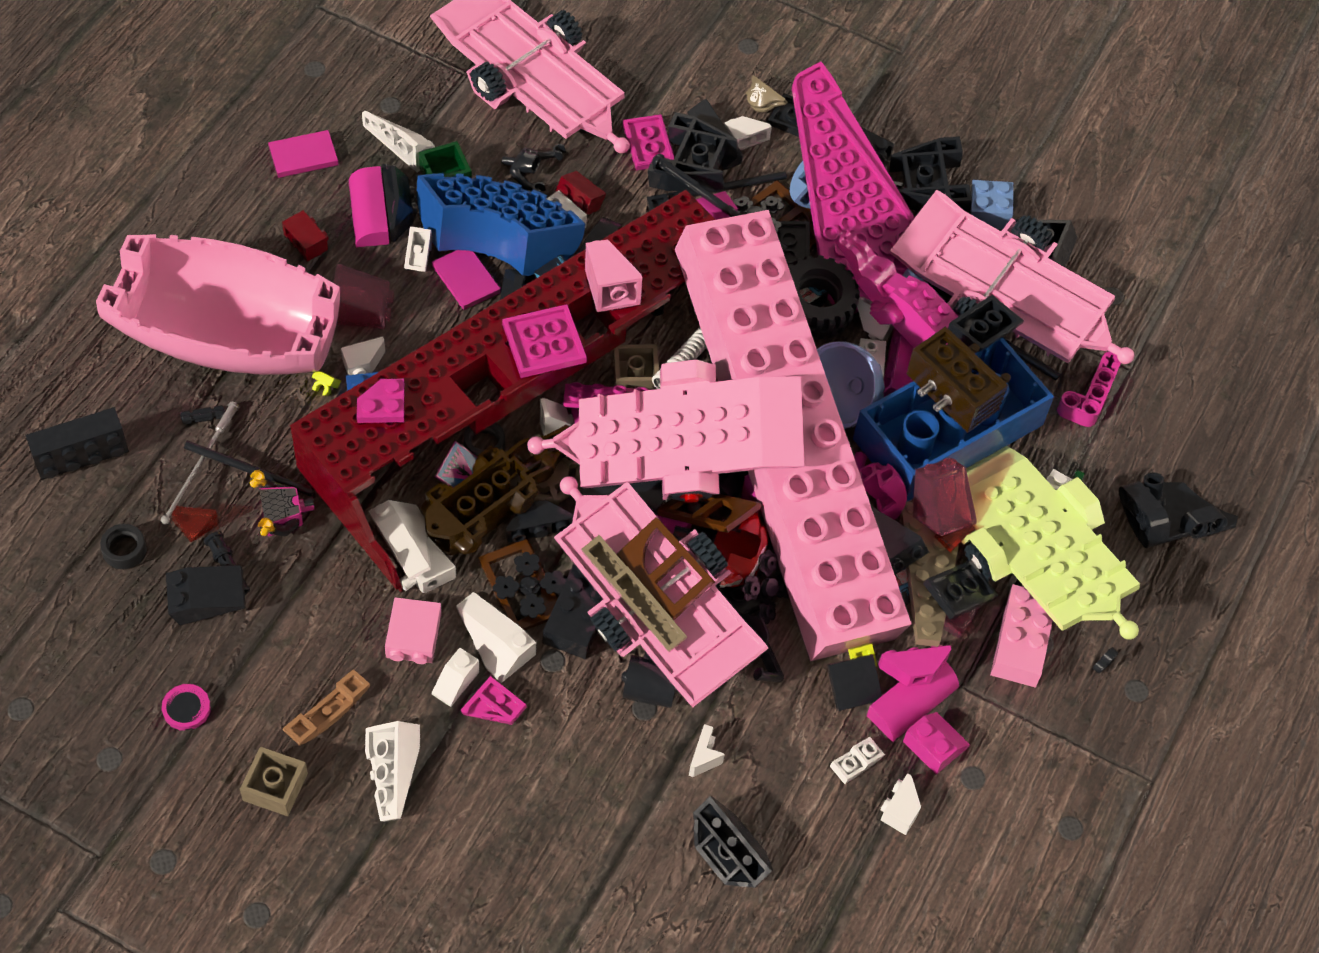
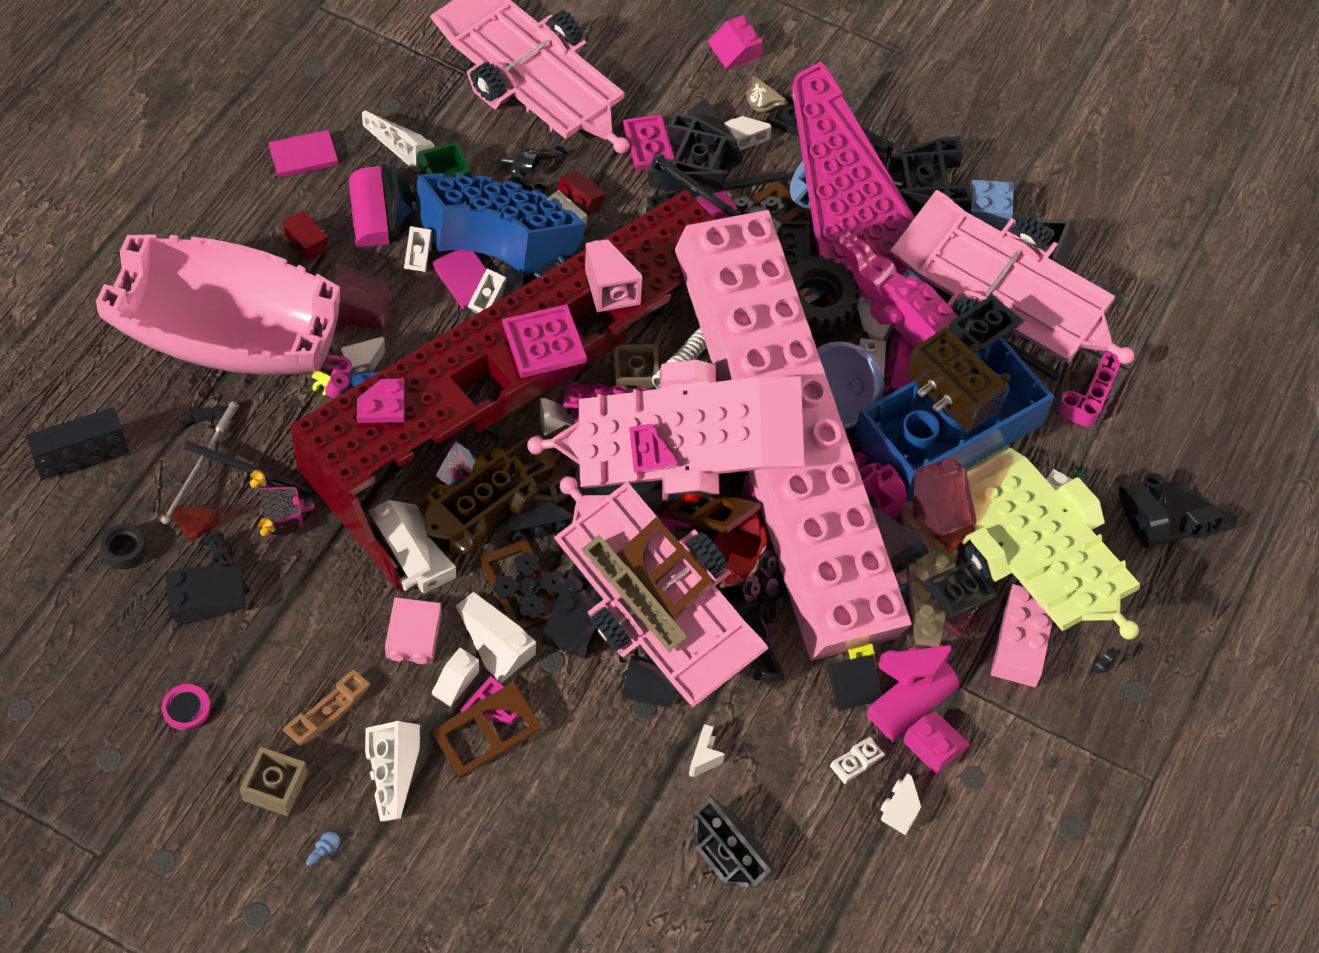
none -> medium blue bar [306,832,340,866]
none -> dark pink leg [323,355,352,399]
none -> reddish brown window [431,682,542,779]
none -> white slope [468,269,507,314]
none -> dark pink wing [629,424,679,474]
none -> dark pink slope [708,15,763,70]

